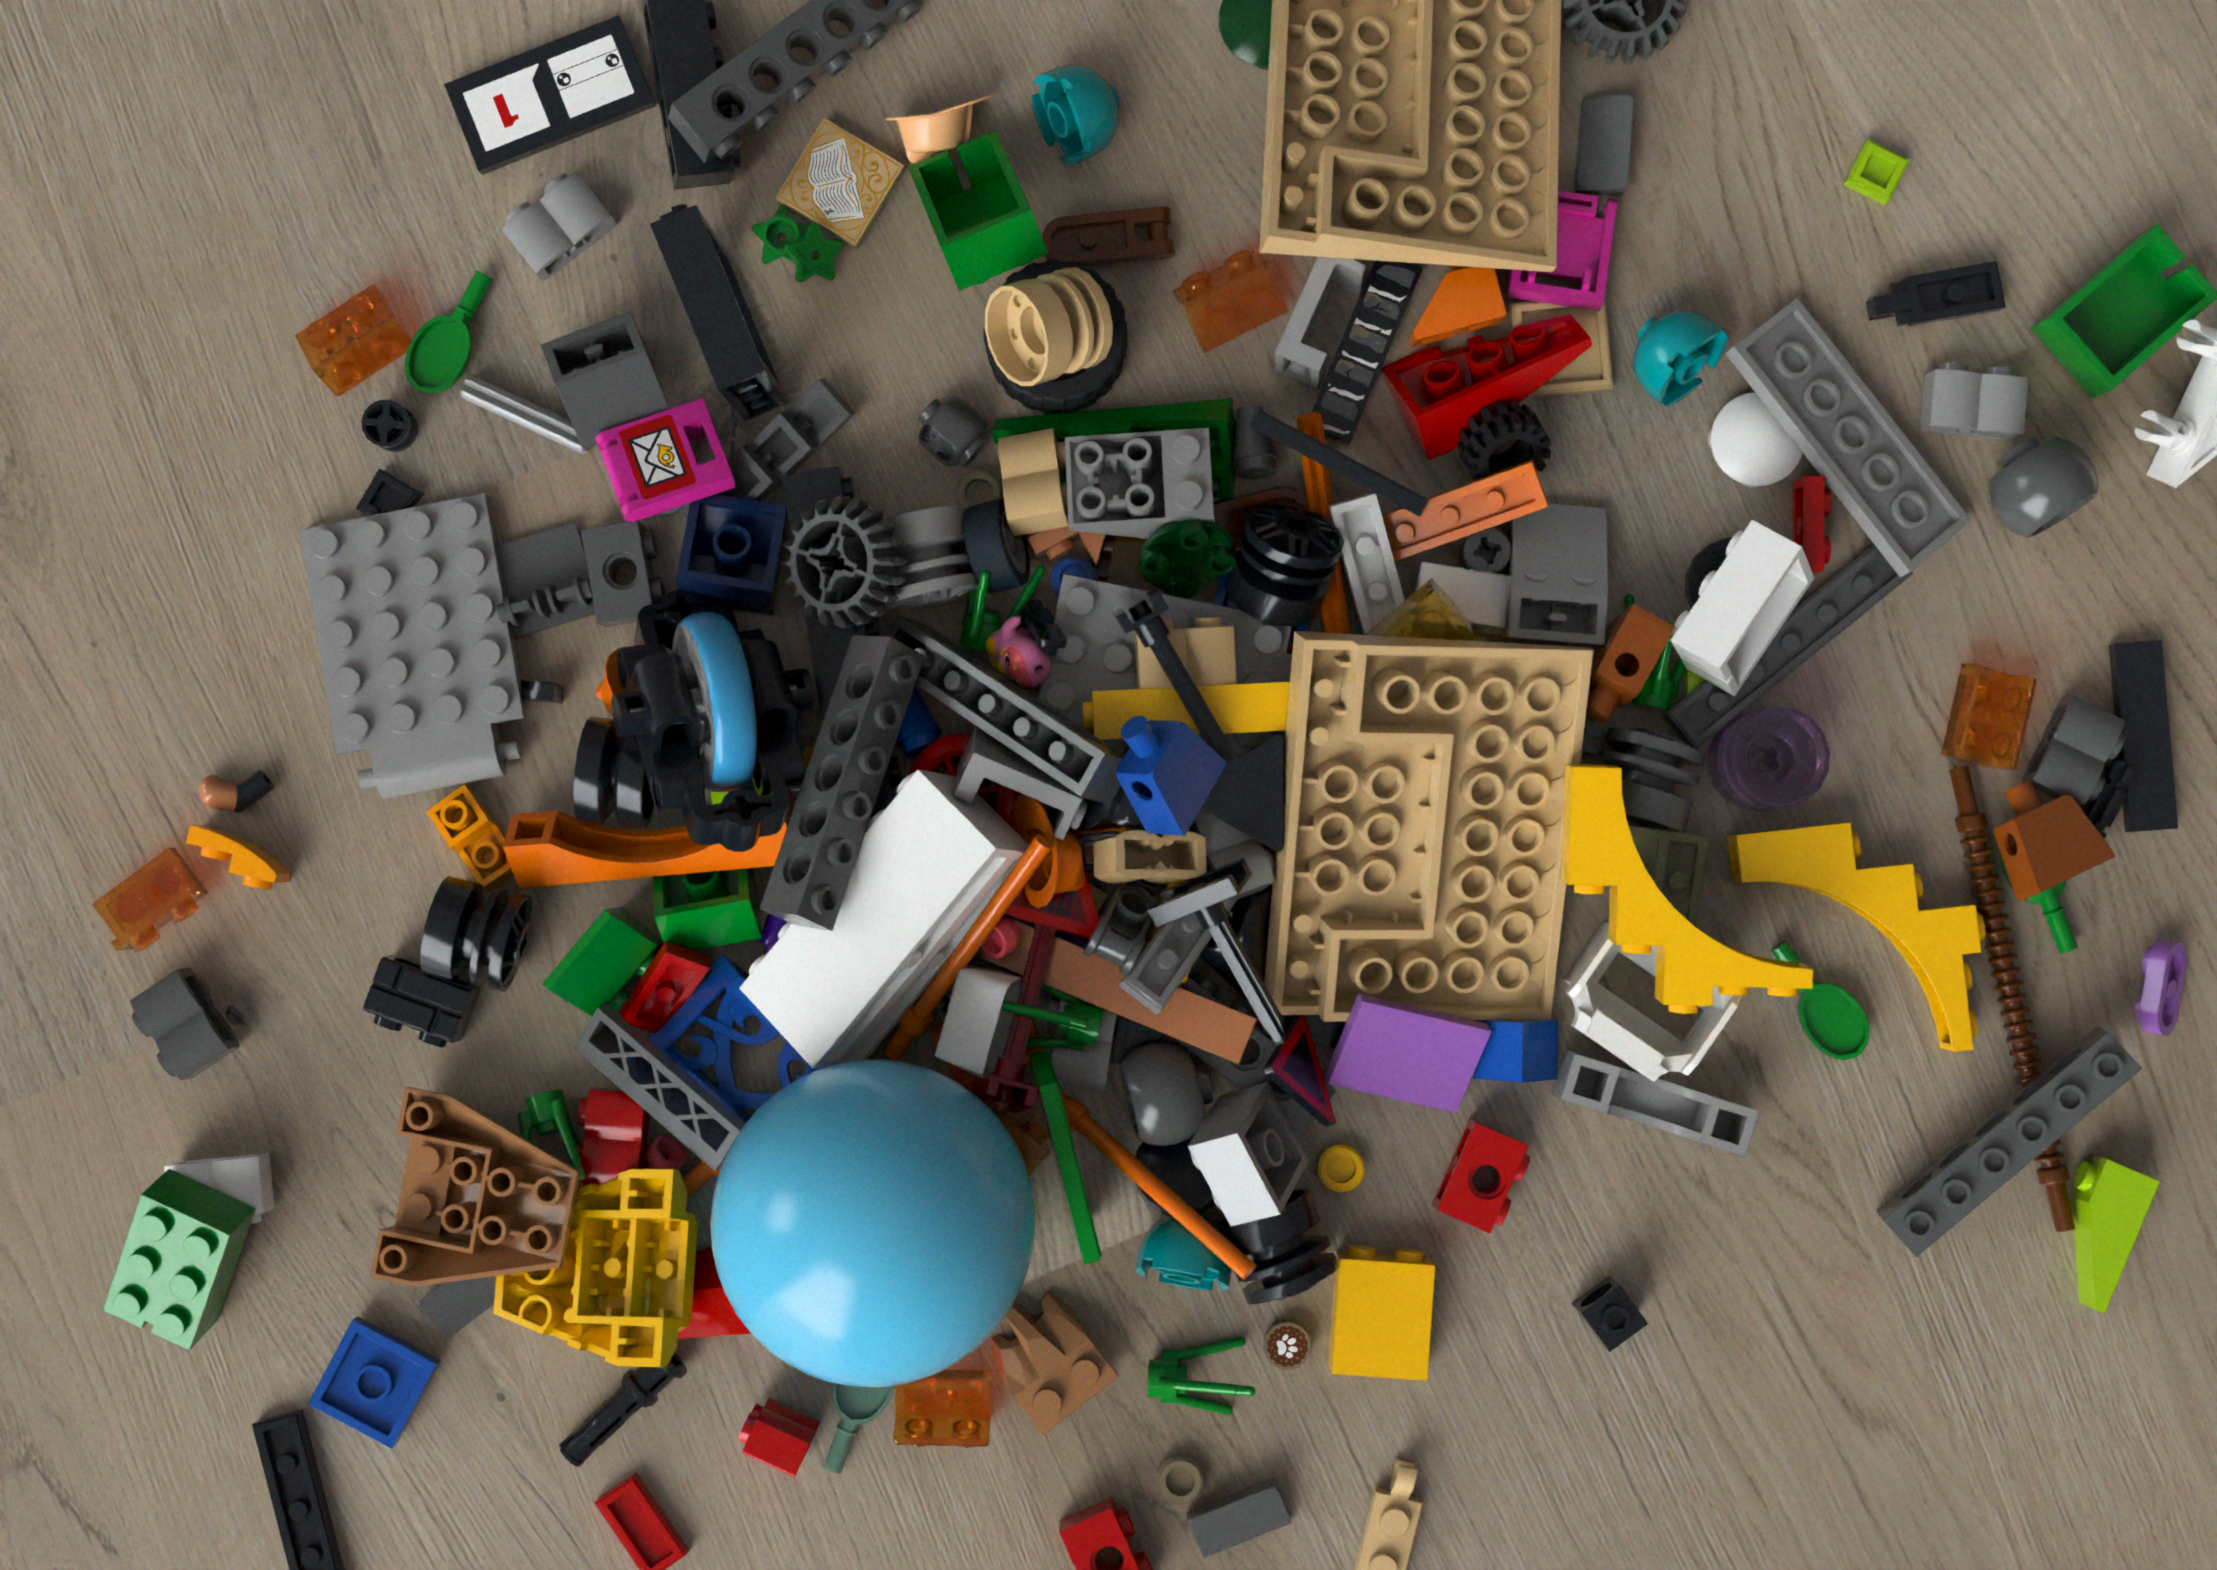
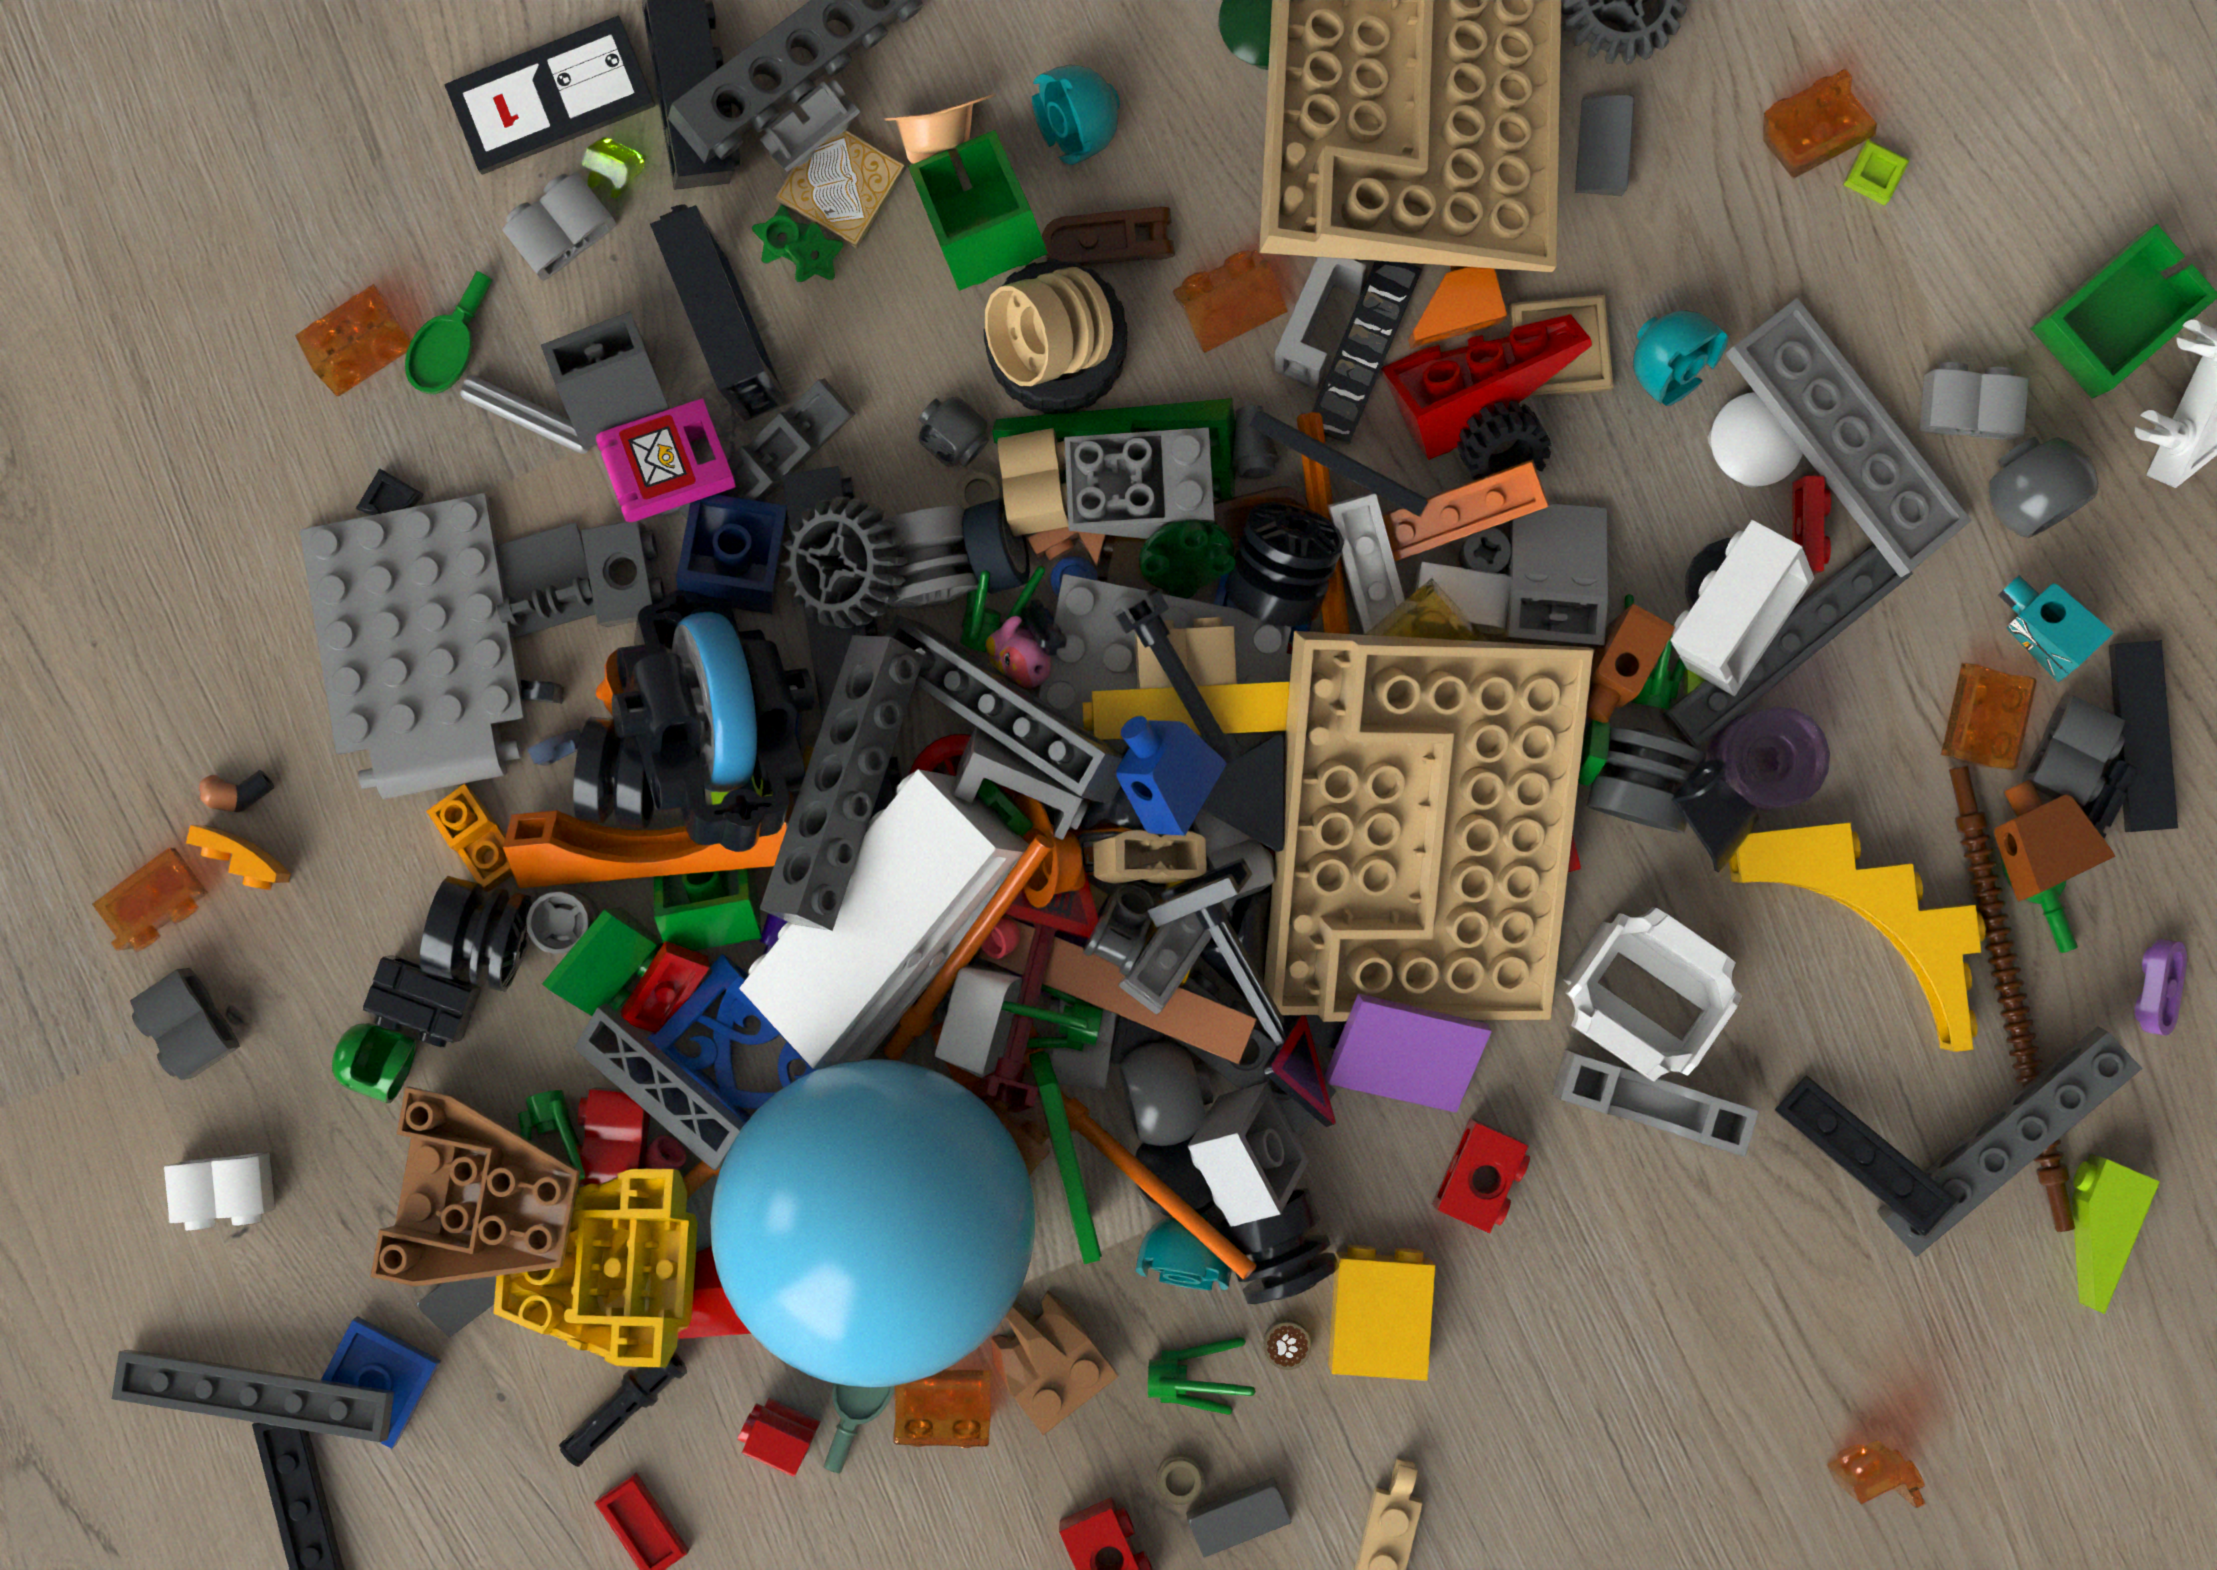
piece [103,1169,256,1350] -> none
black wheel [361,400,418,452] -> none
blue cone [896,684,942,757] -> none
yellow tile [1316,1143,1365,1192] -> none
blue piece [1474,1020,1558,1083] -> none
dark pink container [1506,190,1617,311] -> none
yellow arch [1561,764,1813,1014] -> none
black brick [1571,1276,1648,1352] -> none
olive wing [1628,825,1709,928] -> none
green piece [1771,940,1870,1060] -> none
black hinge [1866,261,2006,327] -> none
none -> dark grey plate [111,1349,395,1442]
none -> green helmet [332,1023,416,1104]
none -> light grey wheel [526,891,600,954]
none -> sand blue tile [527,729,581,766]
none -> clear neon green tile [581,137,647,199]
none -> light grey hinge [760,79,860,172]
none -> green tile [977,778,1034,837]
none -> green tile [1578,720,1611,786]
none -> black piece [1672,759,1759,872]
none -> clear orange bracket [1763,69,1877,179]
none -> black tile [1775,1075,1959,1239]
none -> clear orange bracket [1827,1440,1925,1509]
none -> teal torso [1998,575,2114,683]

